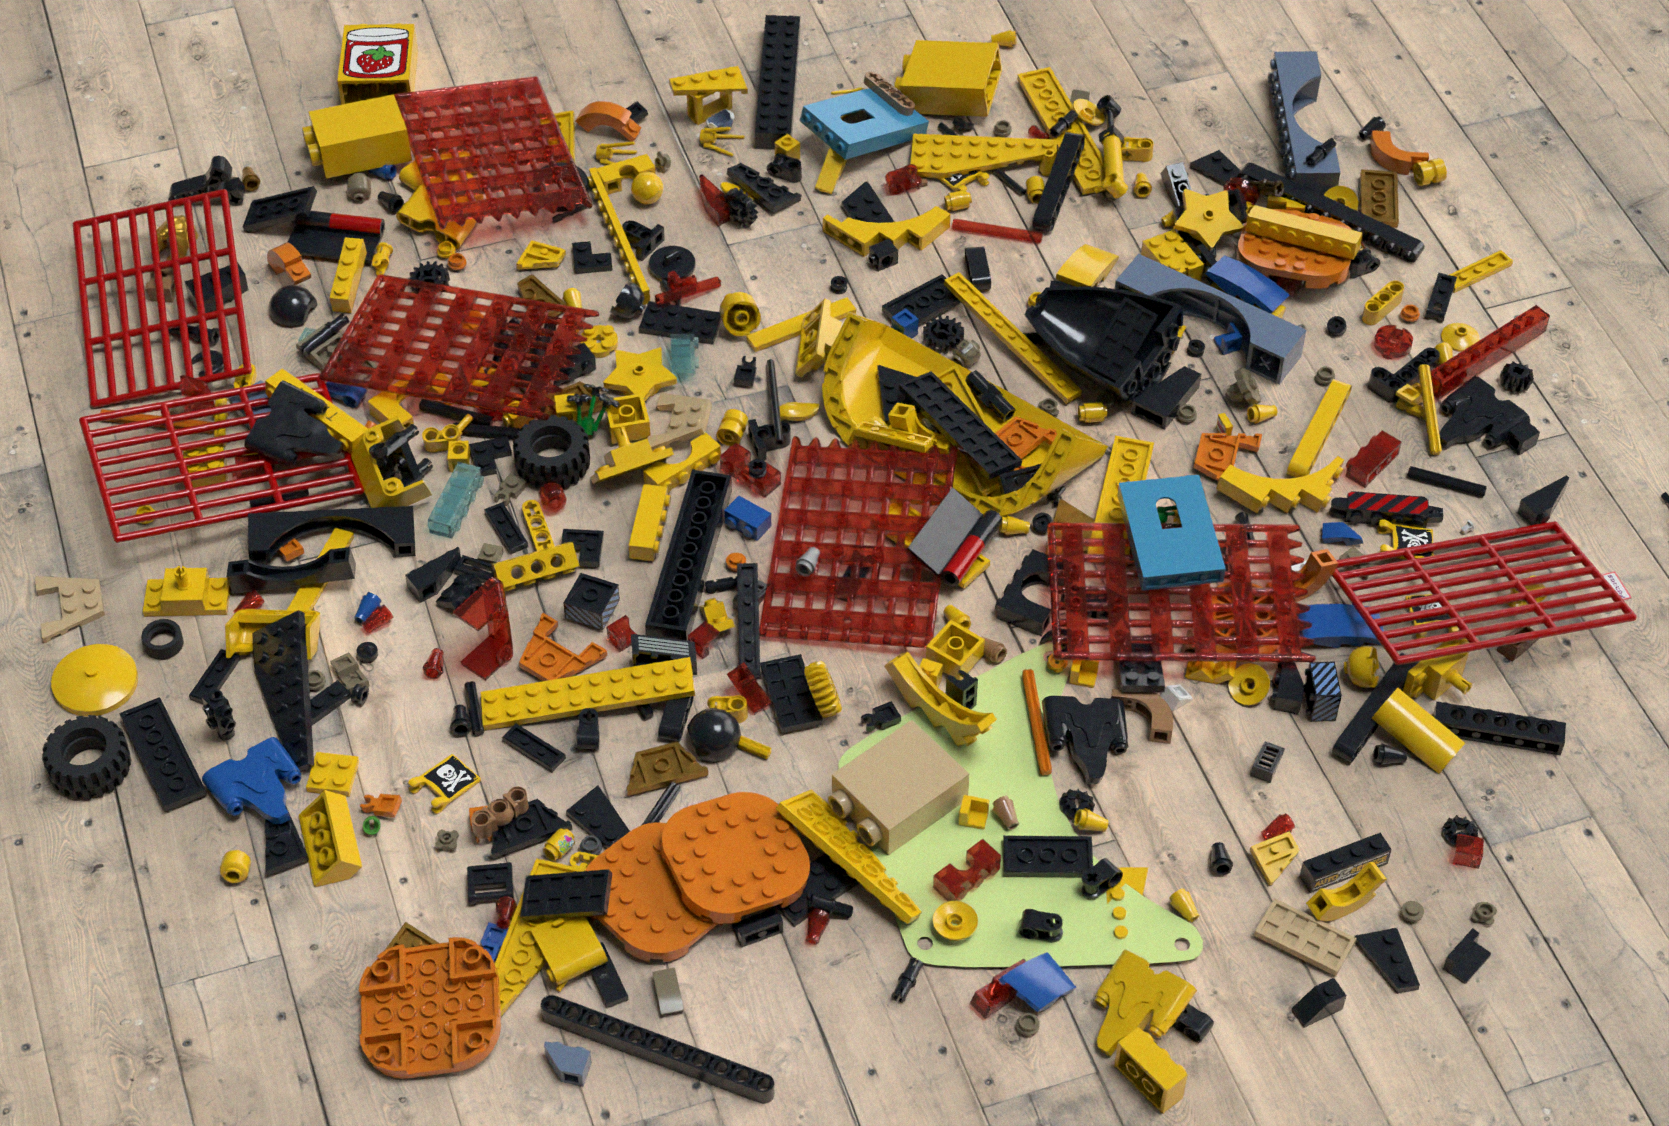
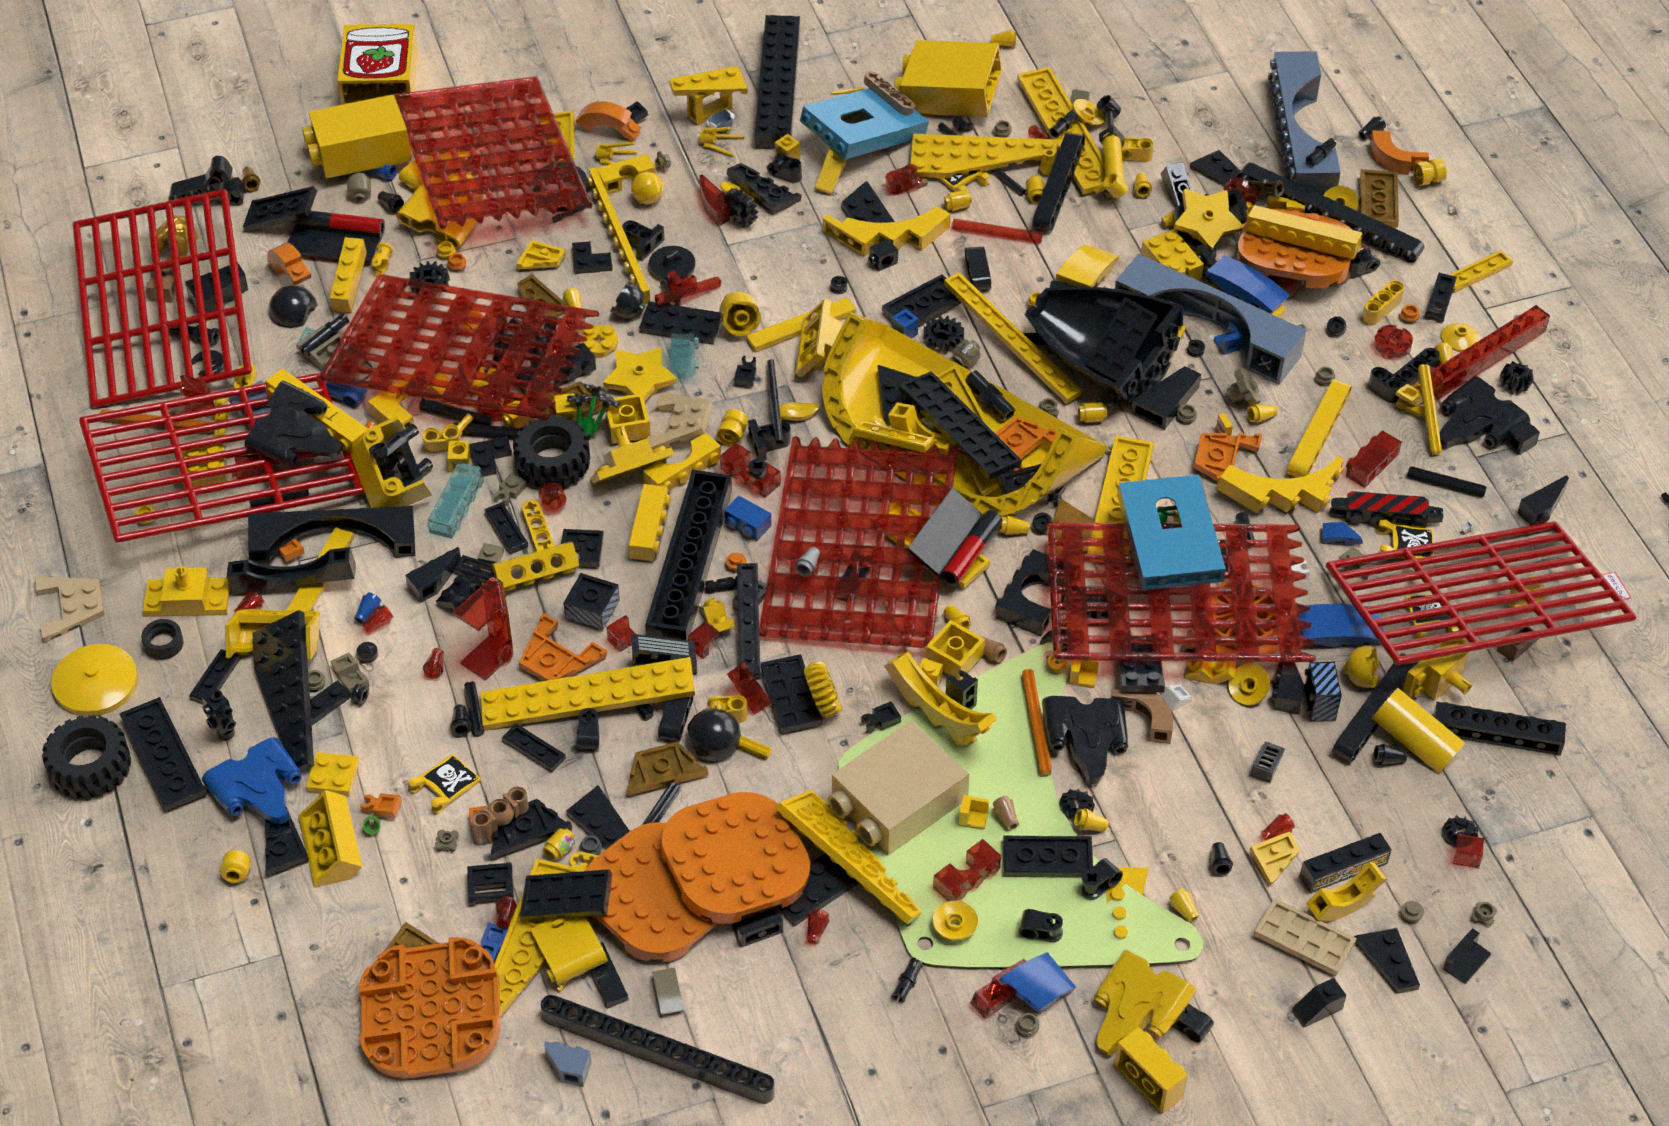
black axle [808,894,853,918] -> none
orange arch [1265,549,1338,605] -> none

